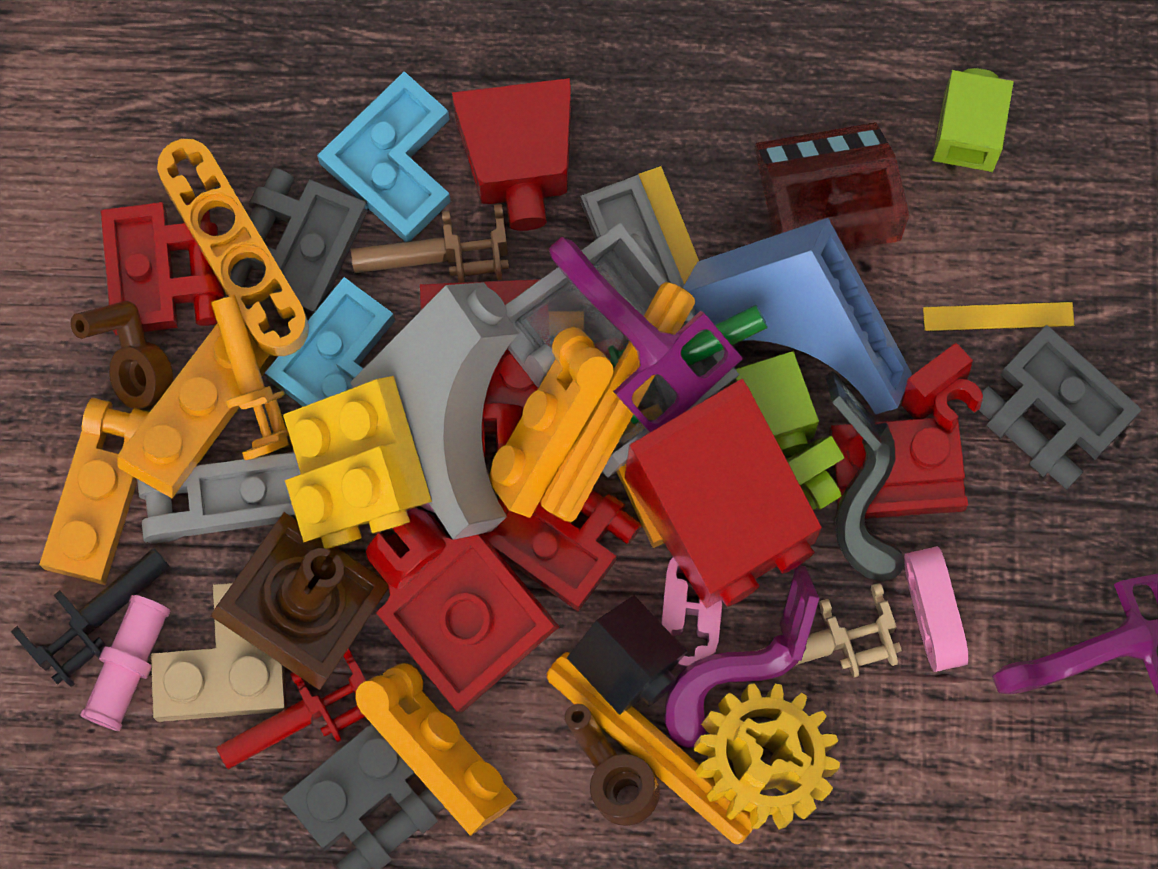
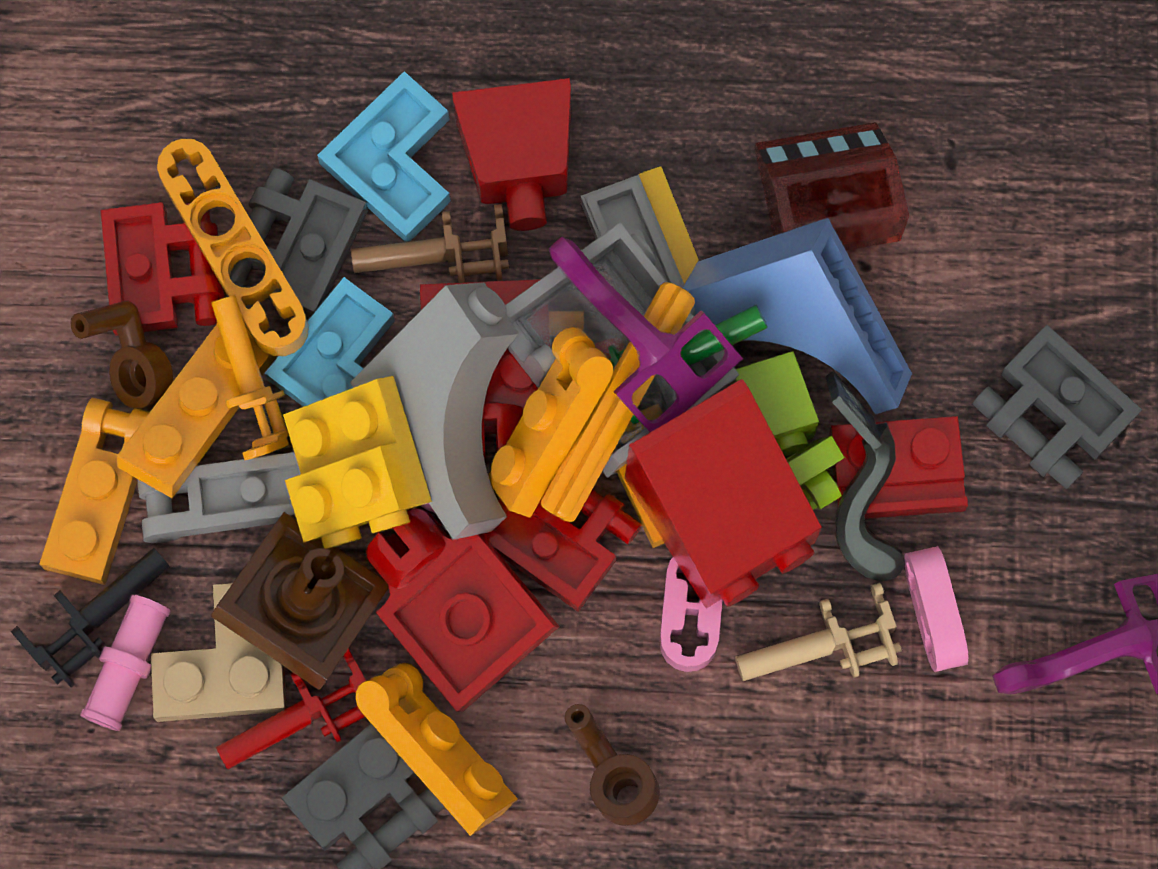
light orange axle [546,652,754,844] -> none
black brick [567,595,688,715] -> none
magenta piece [664,565,819,748] -> none
yellow gear [694,683,840,829] -> none
red tile [901,343,983,431] -> none
yellow sticker [923,302,1074,331] -> none
lime brick [932,68,1014,172] -> none

